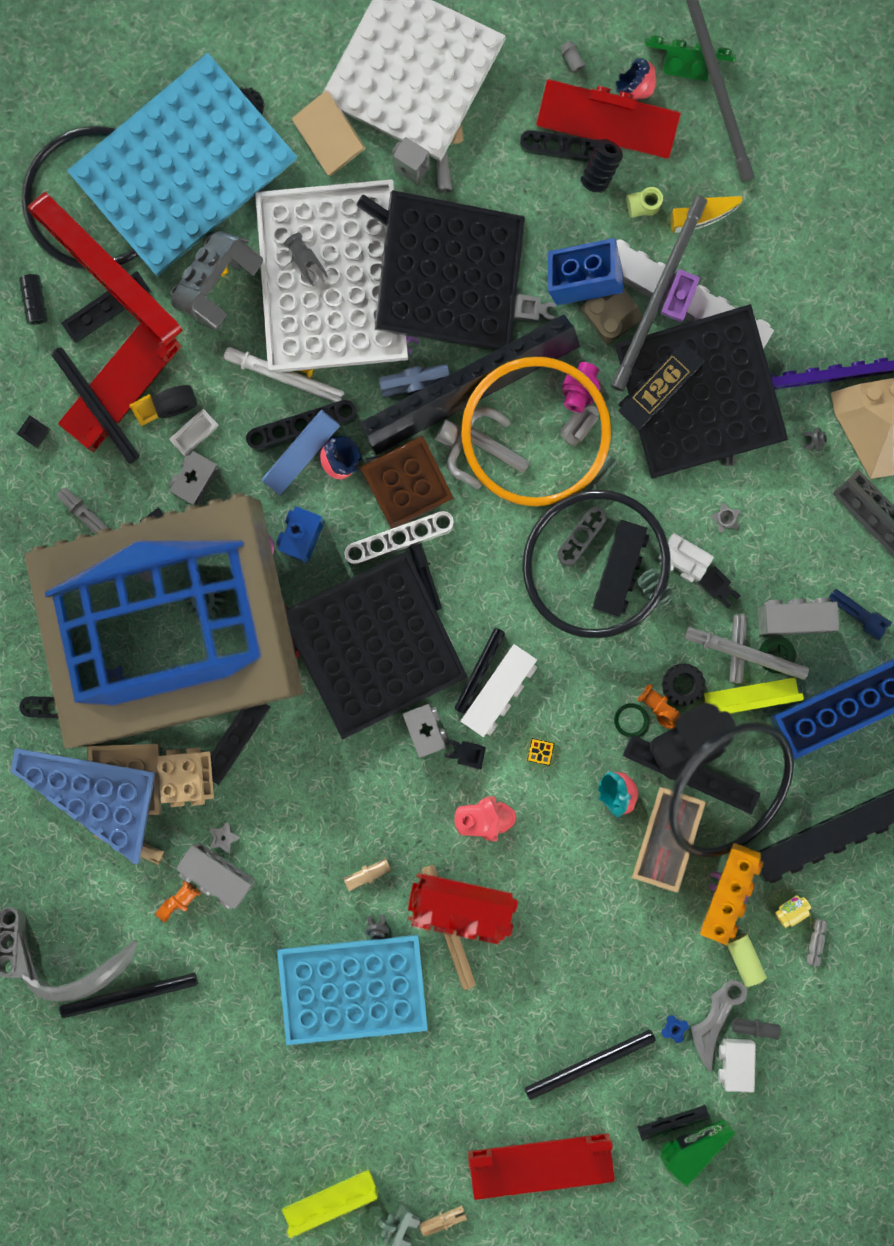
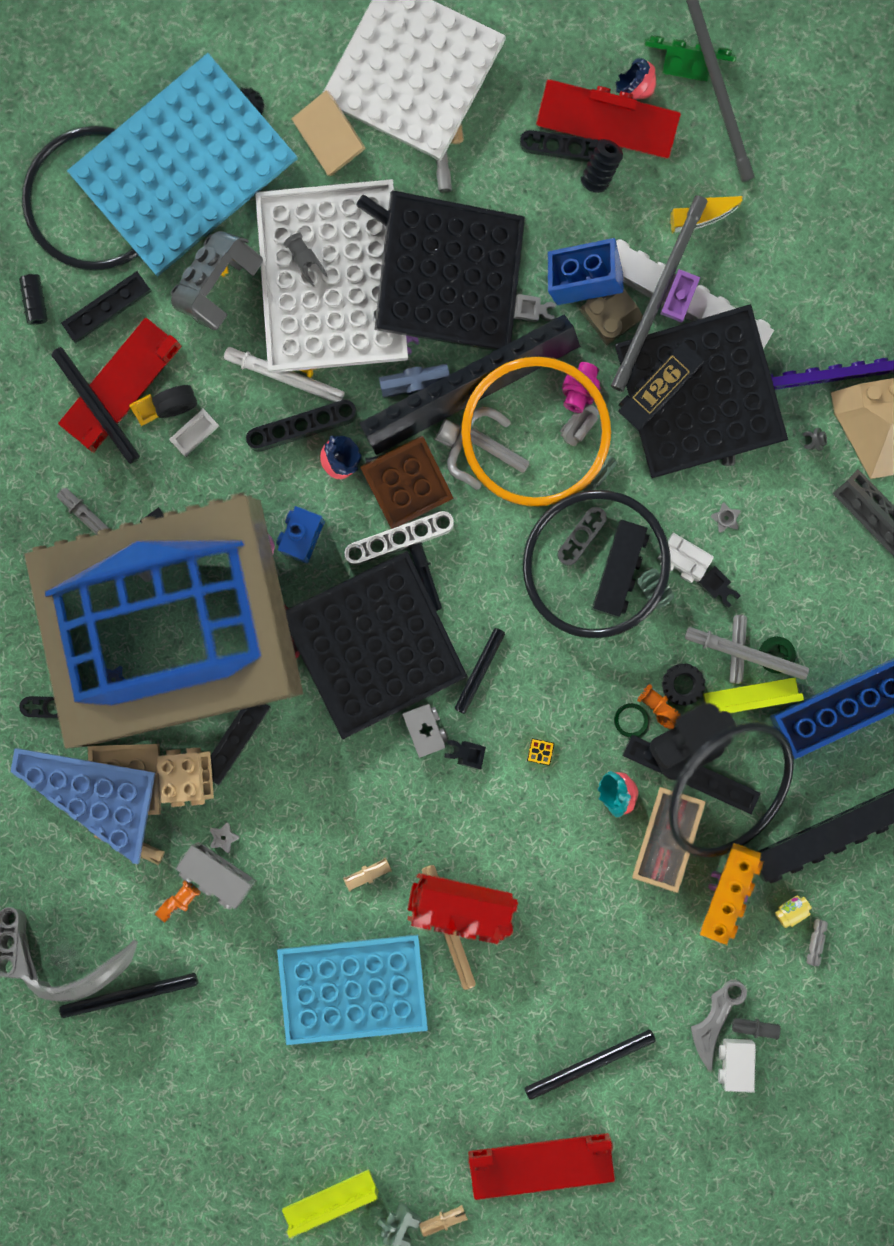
black plate [17,415,51,448] -> none
red beam [27,192,183,346] -> none
light grey brick [169,451,220,505] -> none
sand green gear [185,580,225,619] -> none
medium blue tile [262,410,340,495] -> none
dark grey plate [365,915,389,939] -> none
light grey brick [392,137,430,185] -> none
coral head [454,796,516,841] -> none
white brick [461,644,538,737] -> none
light grey pin [560,41,586,73] -> none
yellowish green piece [626,187,663,218] -> none
black pin [637,1104,710,1141] -> none
green slope [660,1119,736,1187] -> none
blue plate [661,1015,689,1043] -> none
yellowish green pin [727,933,767,987] -> none
light grey brick [758,598,839,635] -> none
dark blue piece [829,589,892,641] -> none

